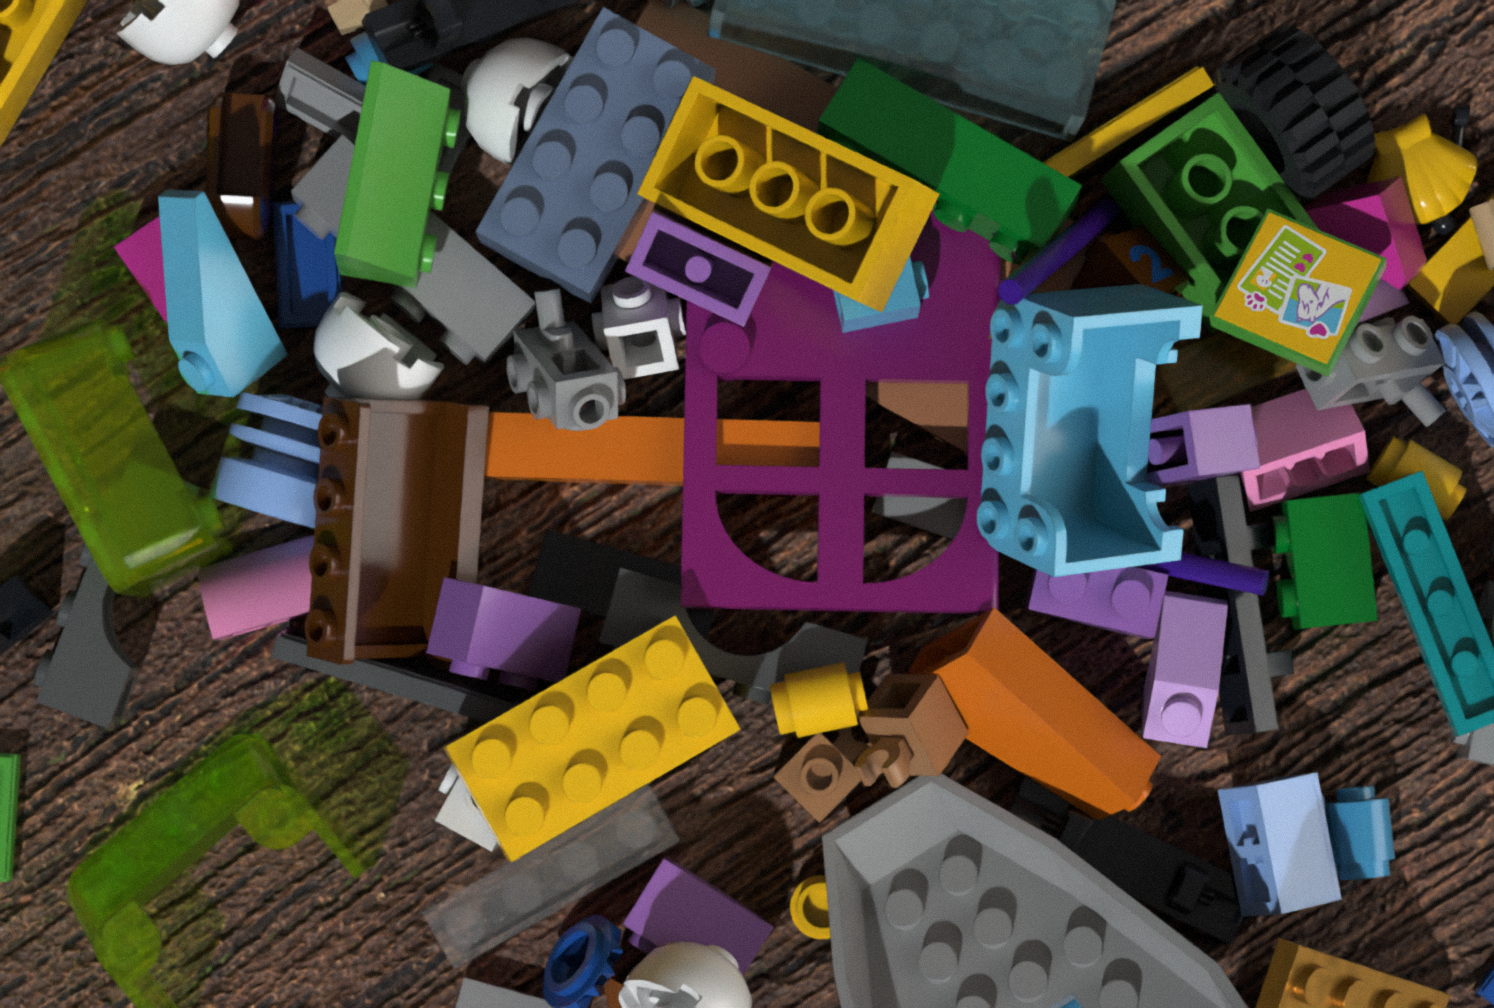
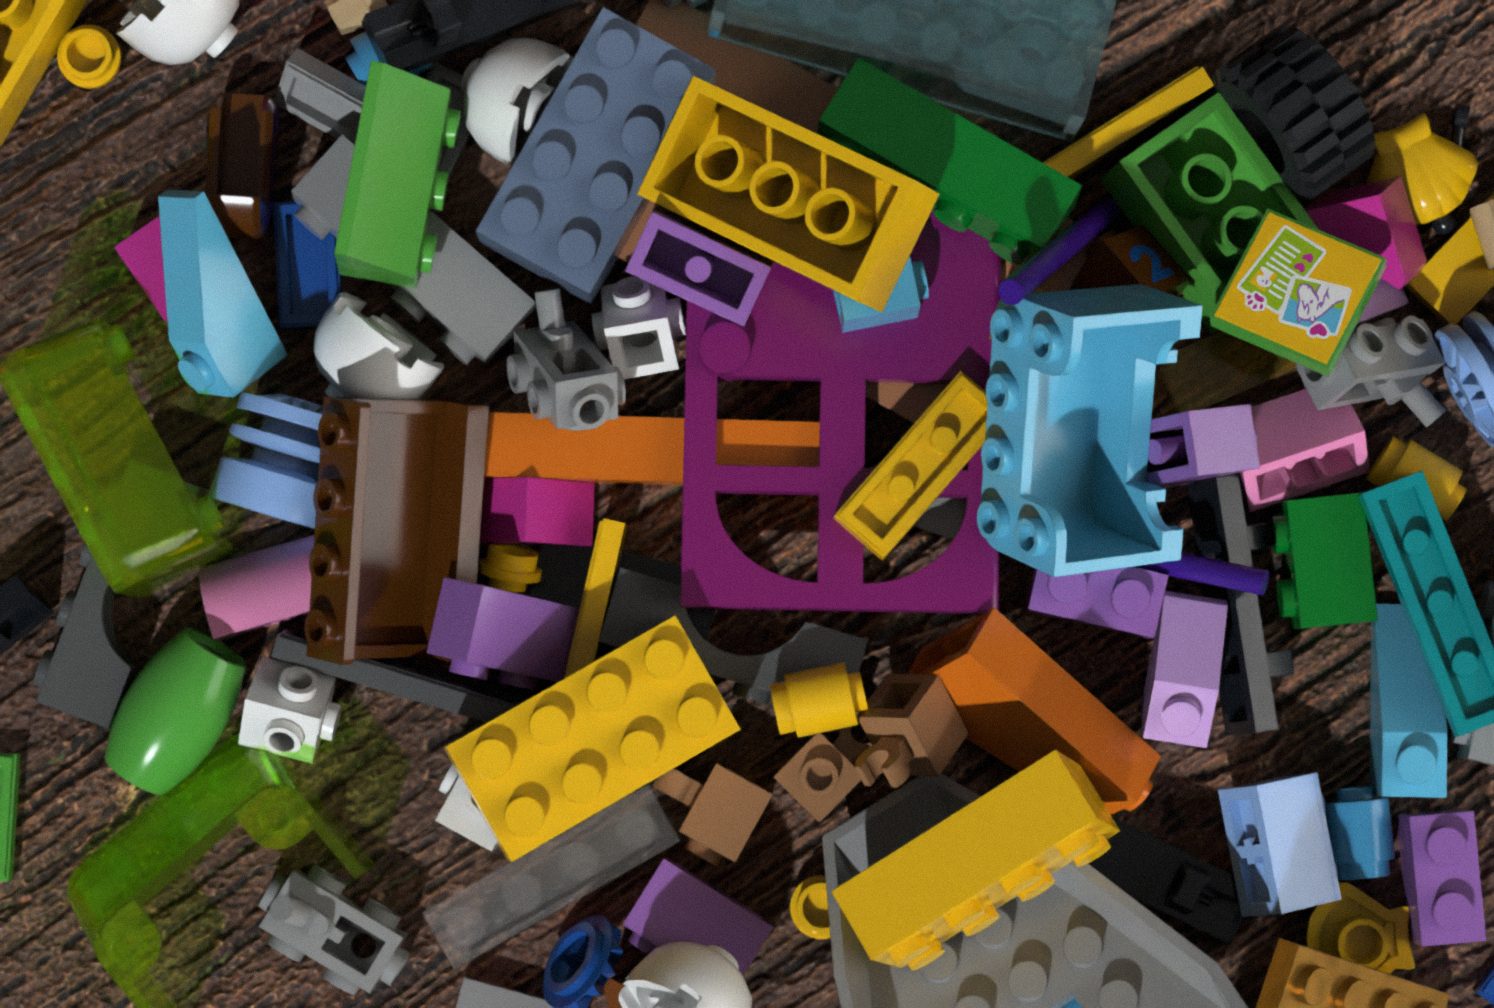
none -> yellow plate [57,25,122,89]
none -> bright green piece [104,627,246,795]
none -> white brick [238,656,342,764]
none -> light grey brick [258,865,411,995]
none -> yellow plate [478,543,542,592]
none -> dark pink slope [480,477,595,547]
none -> yellow tile [564,518,628,679]
none -> medium nougat brick [652,762,773,866]
none -> yellow brick [831,749,1120,971]
none -> yellow tile [833,371,987,561]
none -> yellow animal [1306,883,1415,974]
none -> medium azure slope [1369,603,1447,798]
none -> medium lavender brick [1396,809,1486,947]

